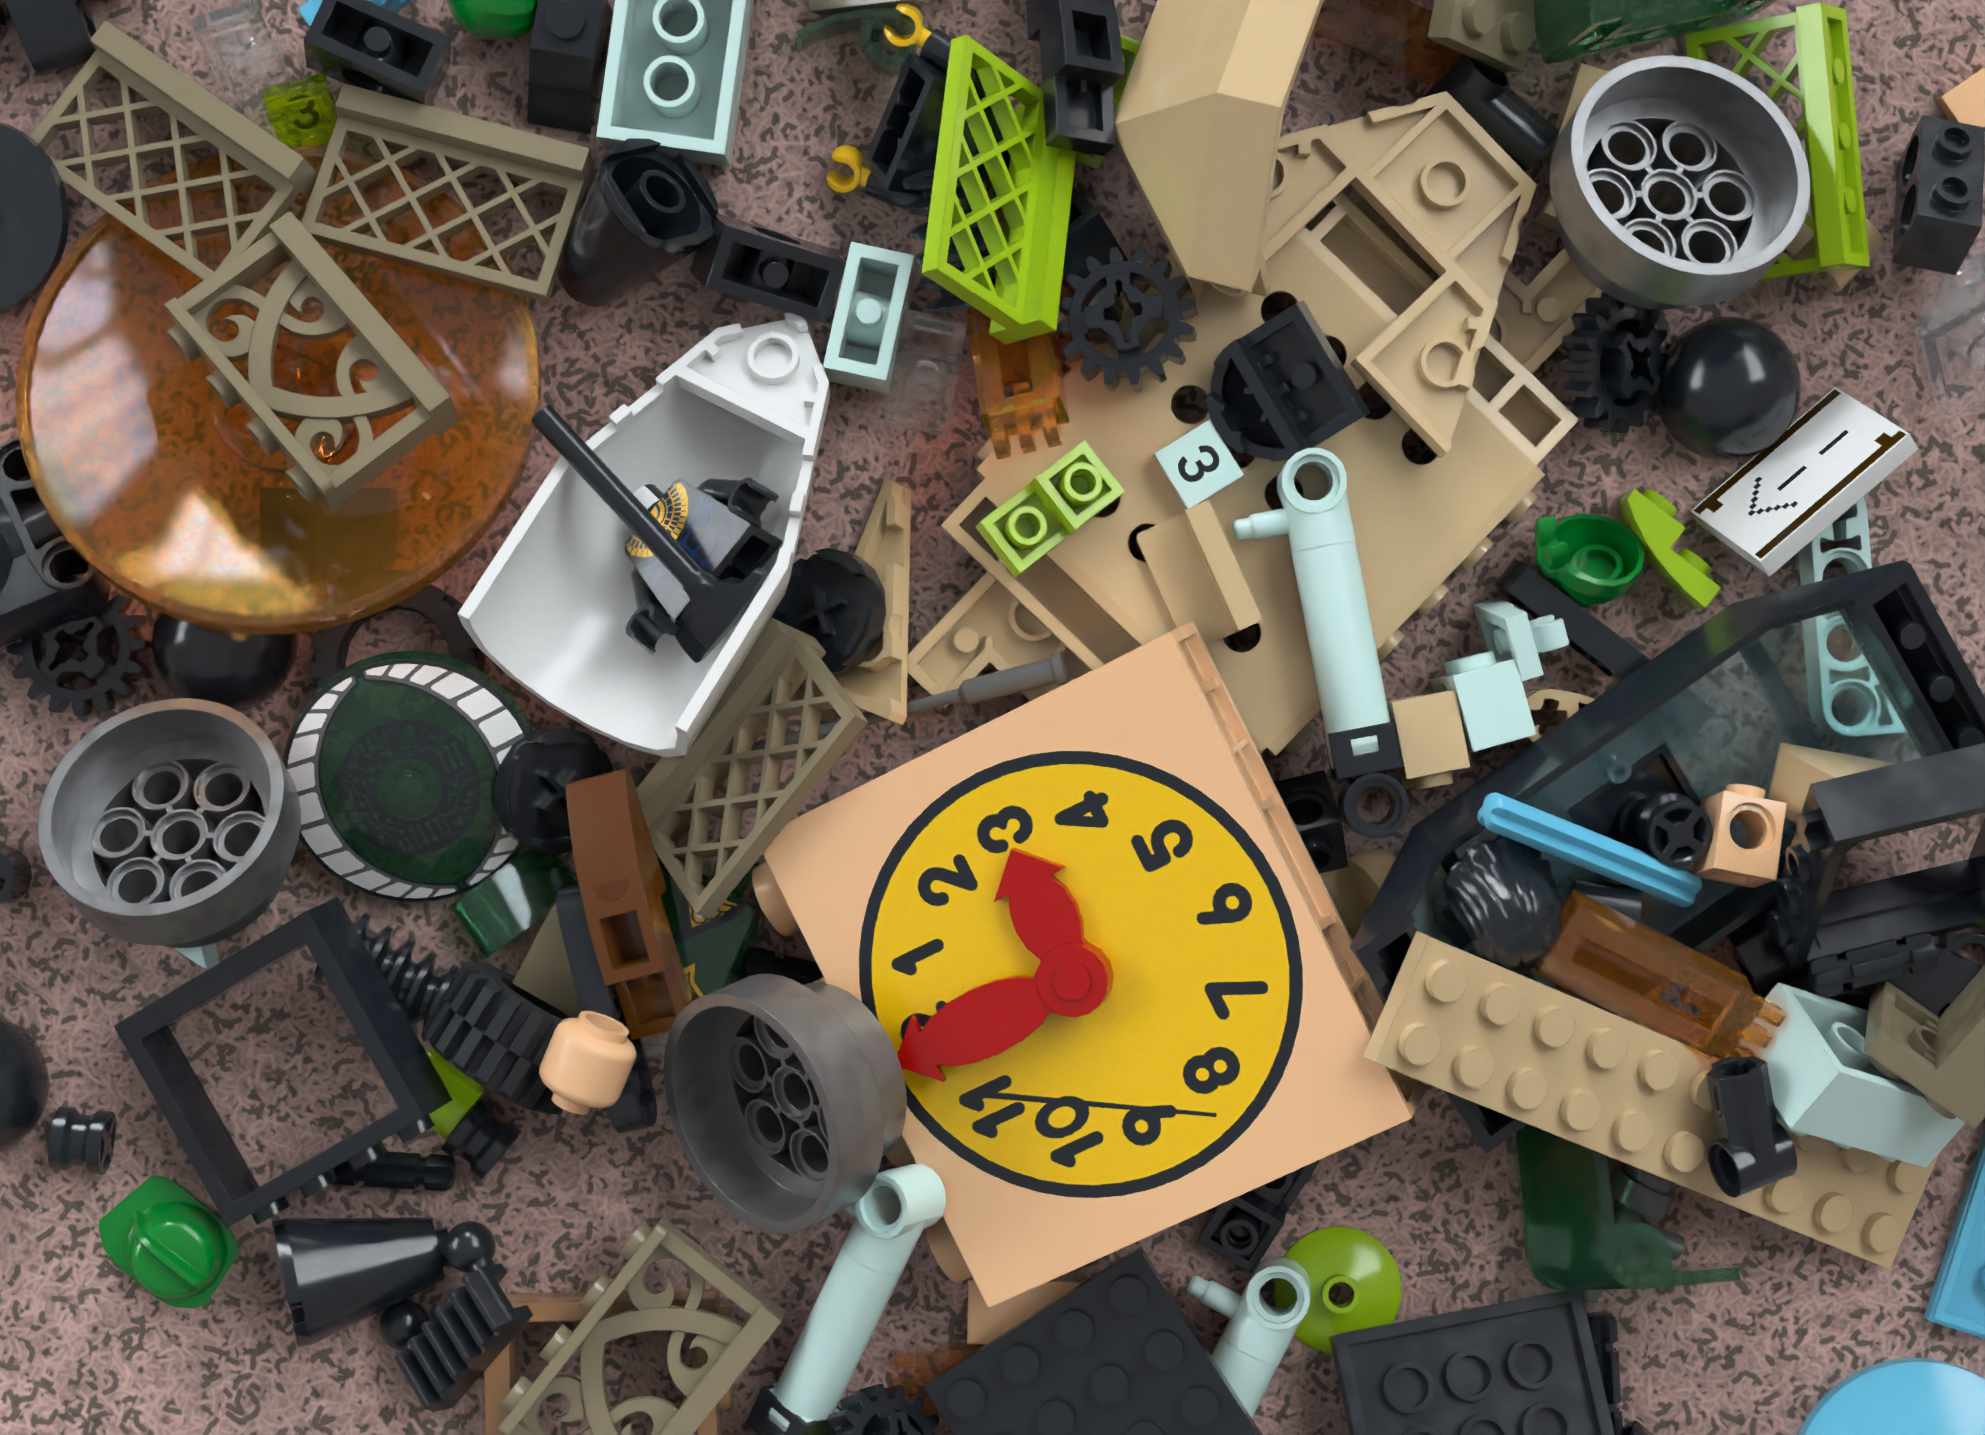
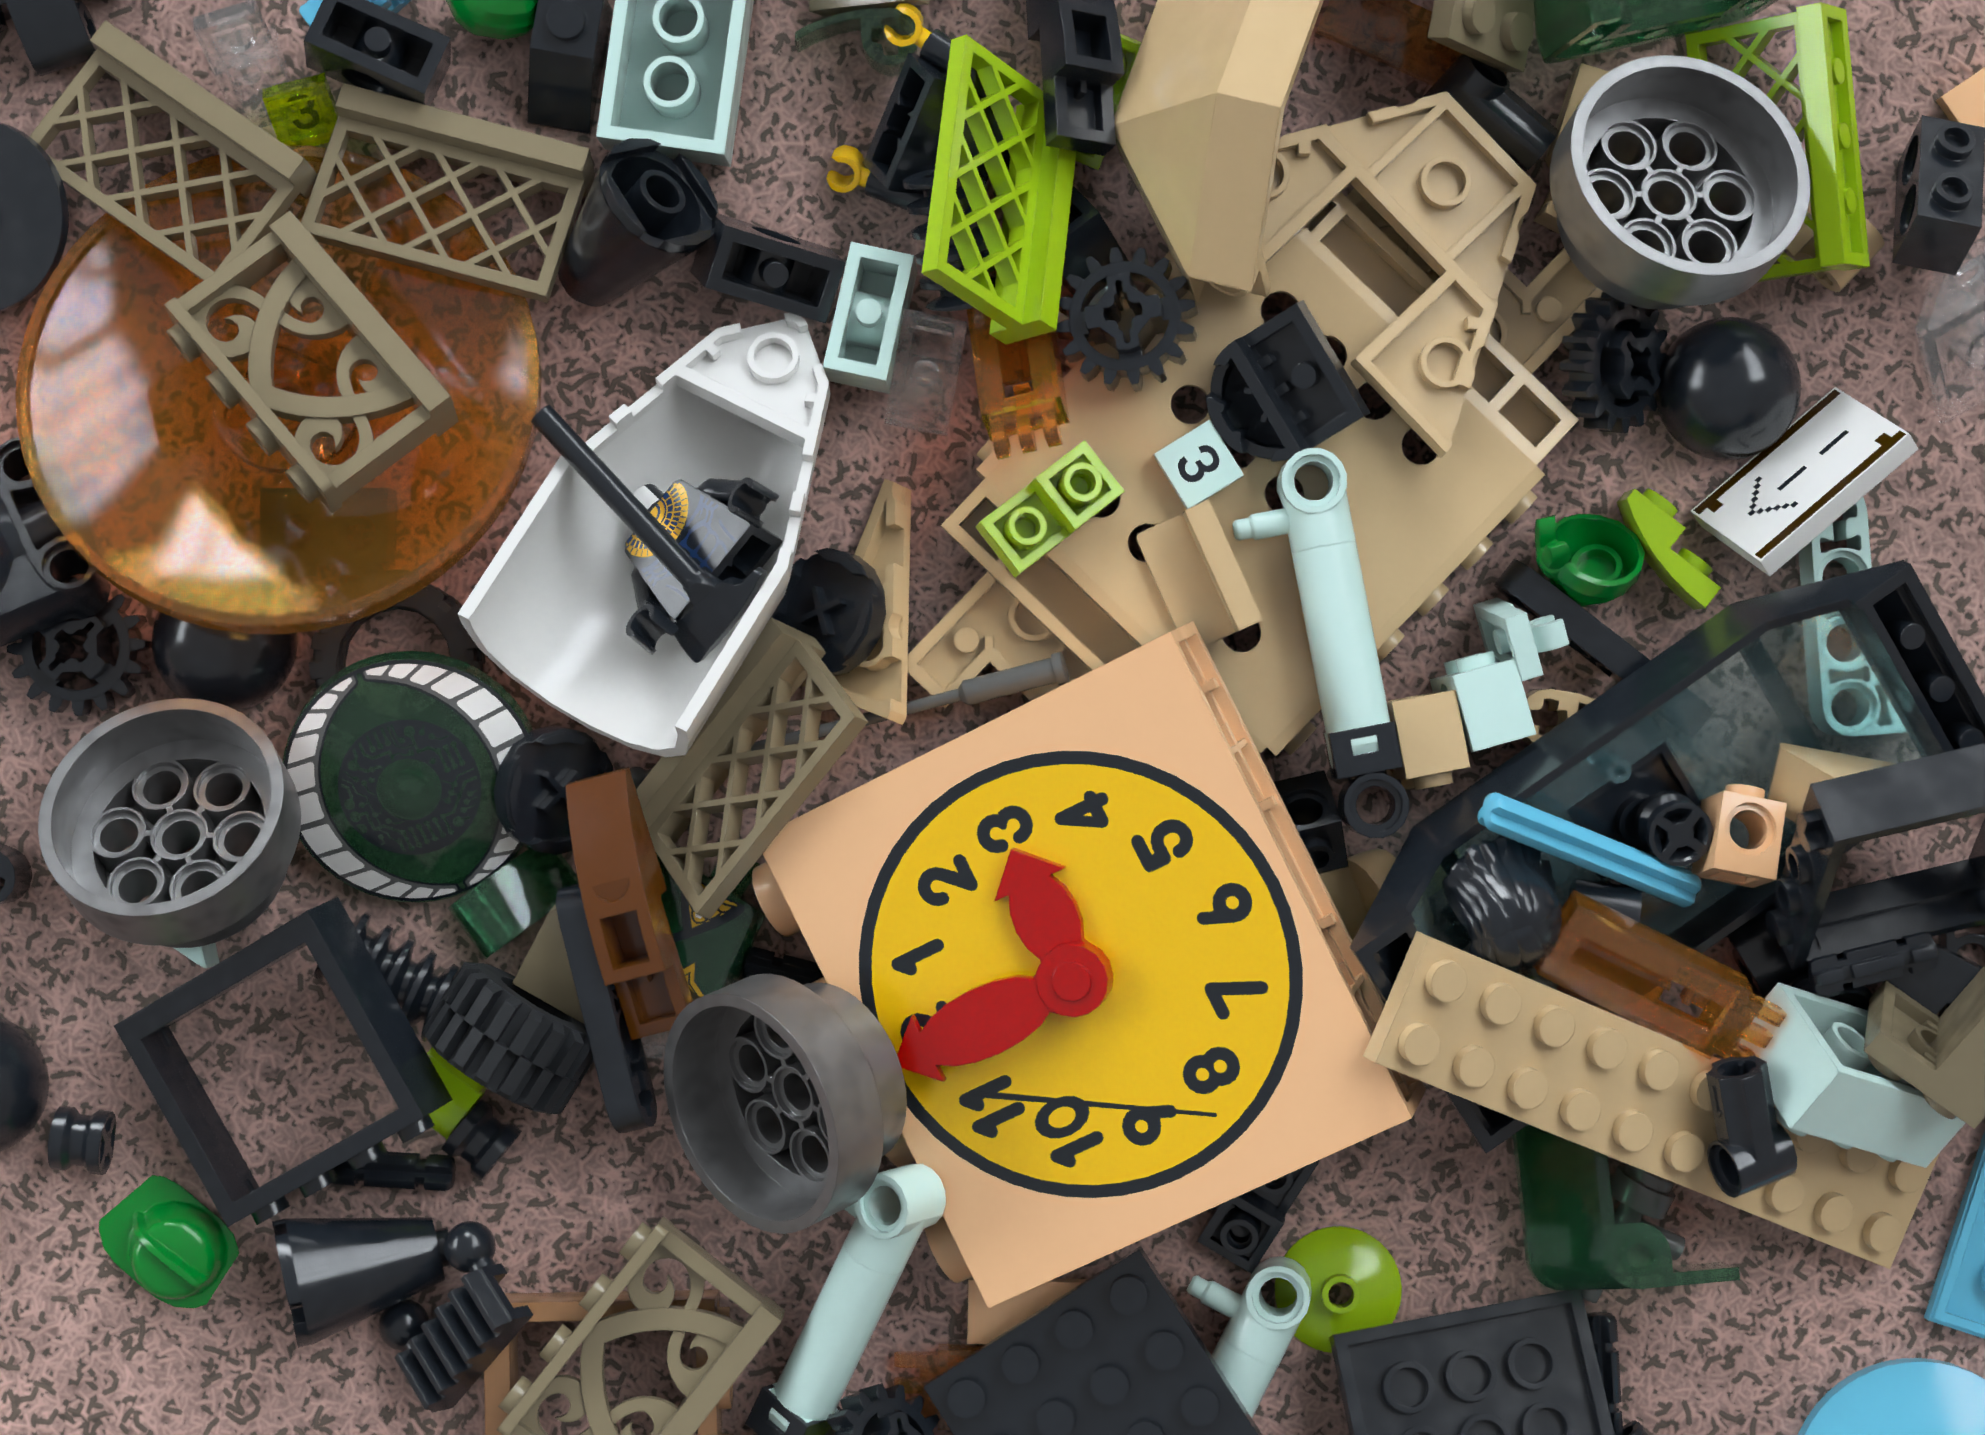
light nougat head [539,1011,637,1115] -> none

